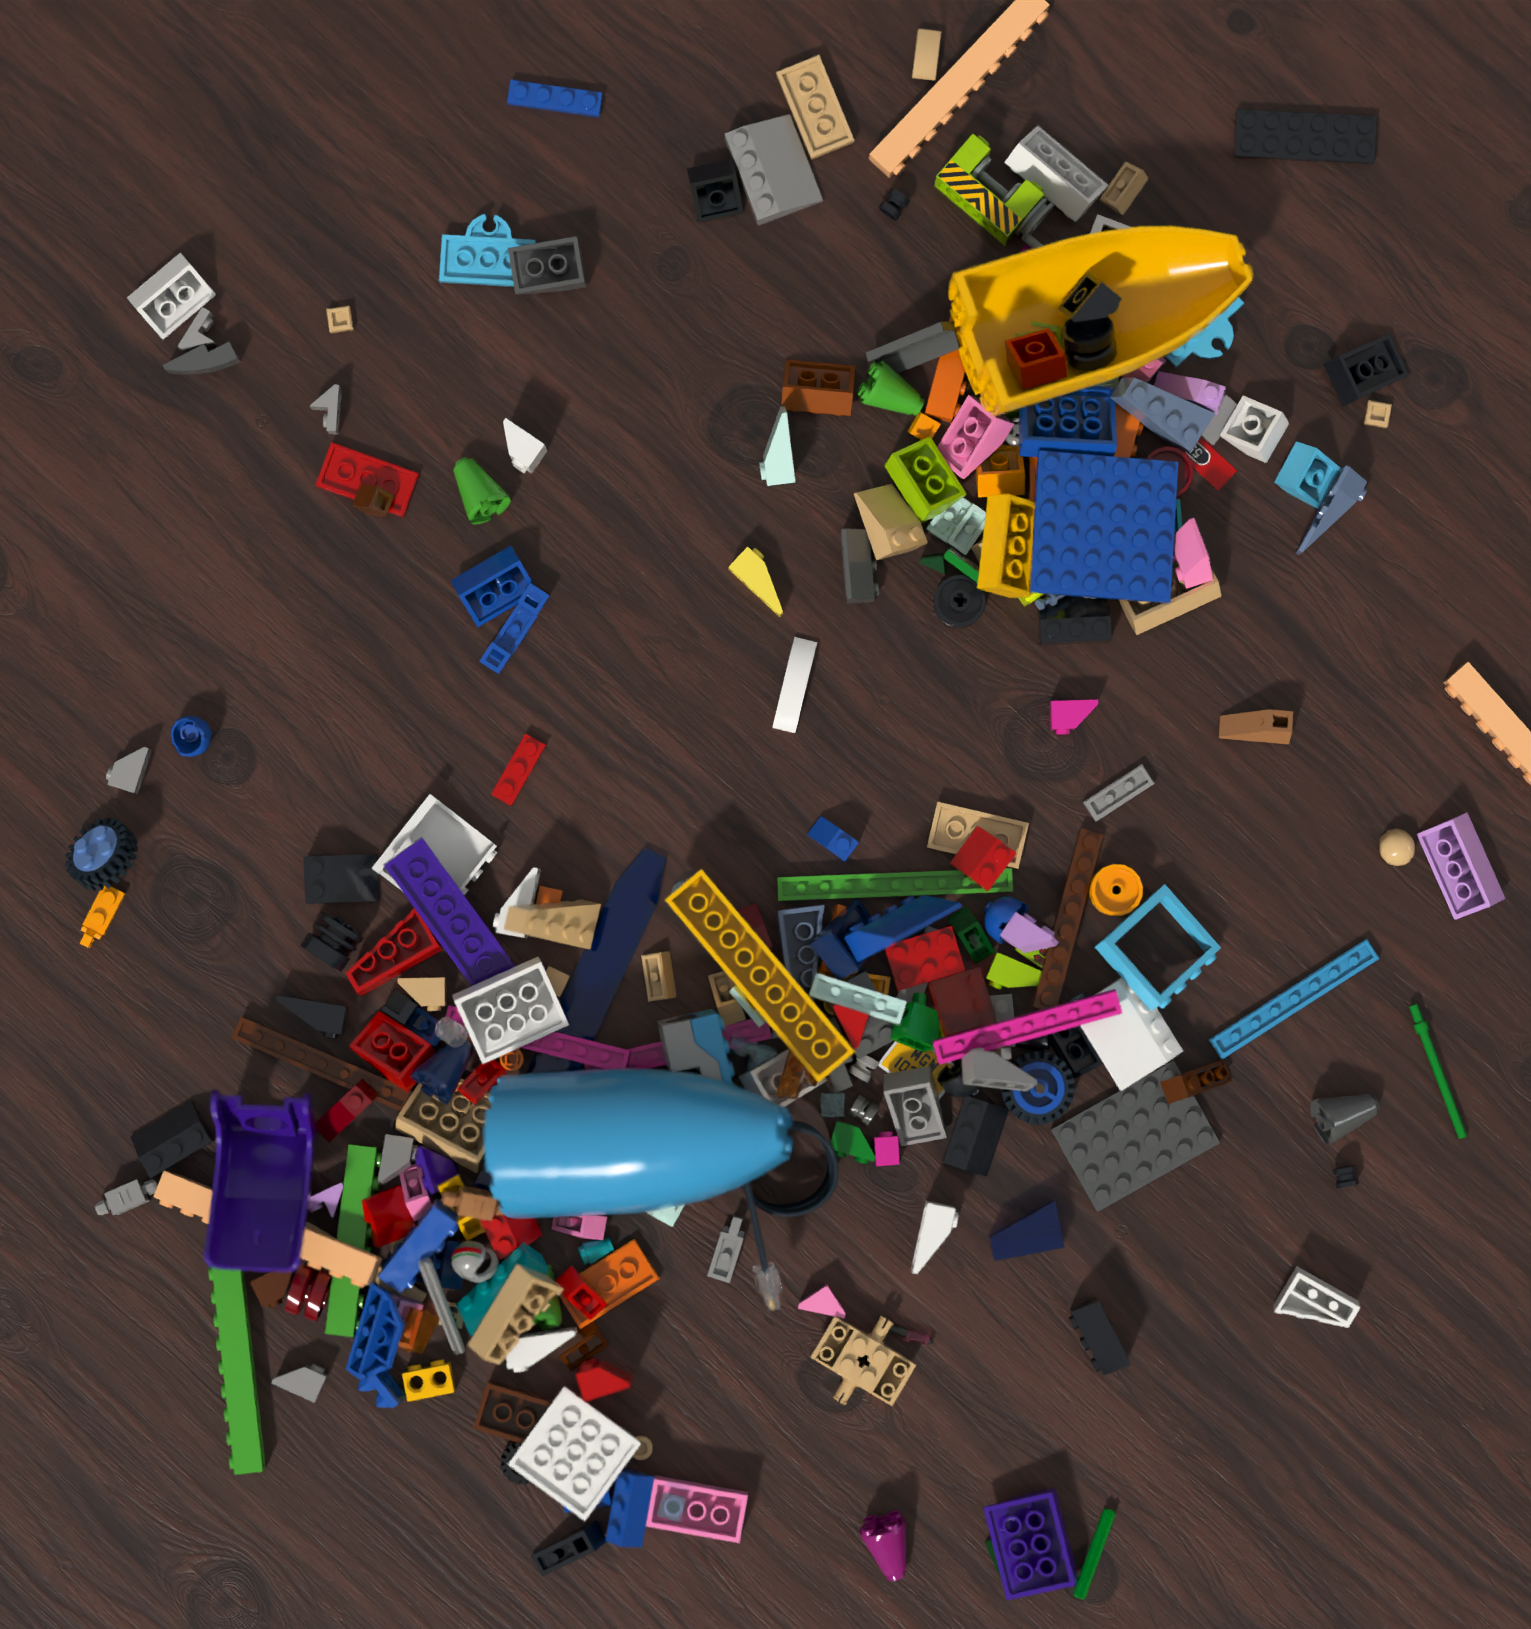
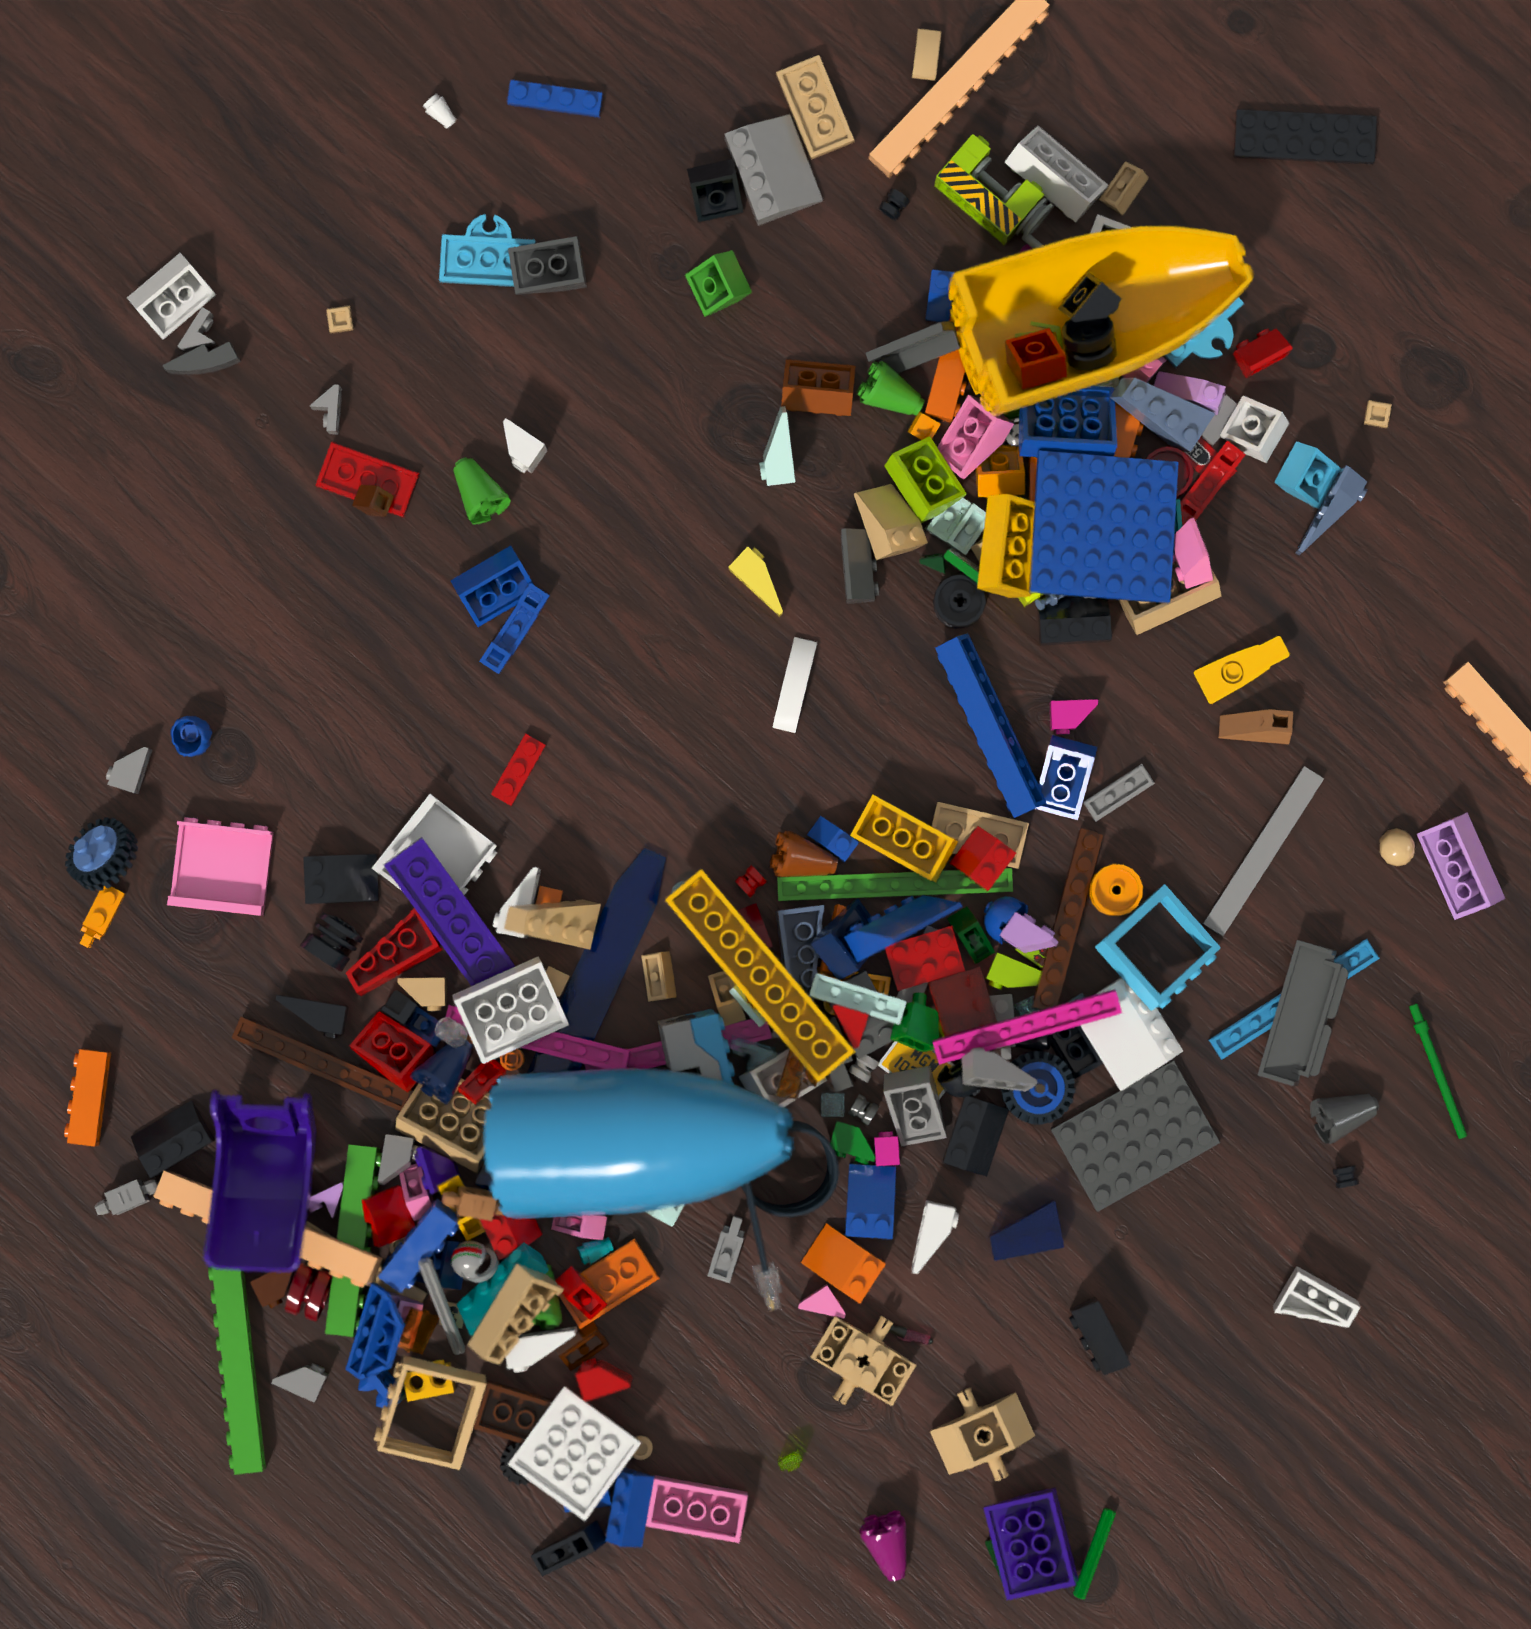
dark red slope [315,1079,378,1142] -> none
clear light blue tile [657,1492,686,1522] -> none
reddish brown slope [1160,1059,1232,1104] -> none
black slope [1323,333,1409,406] -> none
none -> orange brick [64,1049,111,1147]
none -> bright pink panel [167,817,274,916]
none -> tan window [374,1355,486,1470]
none -> white cone [423,93,457,129]
none -> bright green slope [685,250,752,317]
none -> red wheel [735,865,767,898]
none -> dark orange cone [770,831,838,877]
none -> clear neon green plate [778,1450,803,1472]
none -> orange slope [801,1223,886,1303]
none -> blue slope [845,1164,896,1239]
none -> yellow brick [850,795,959,882]
none -> blue slope [925,270,955,322]
none -> tan slope [930,1388,1035,1481]
none -> blue brick [935,633,1047,818]
none -> clear light blue wheel [1013,995,1039,1016]
none -> blue slope [1035,735,1097,820]
none -> red slope [1180,440,1246,525]
none -> yellow piece [1194,636,1290,704]
none -> light grey tile [1203,766,1324,937]
none -> red slope [1233,328,1293,378]
none -> dark grey slope [1258,940,1349,1086]

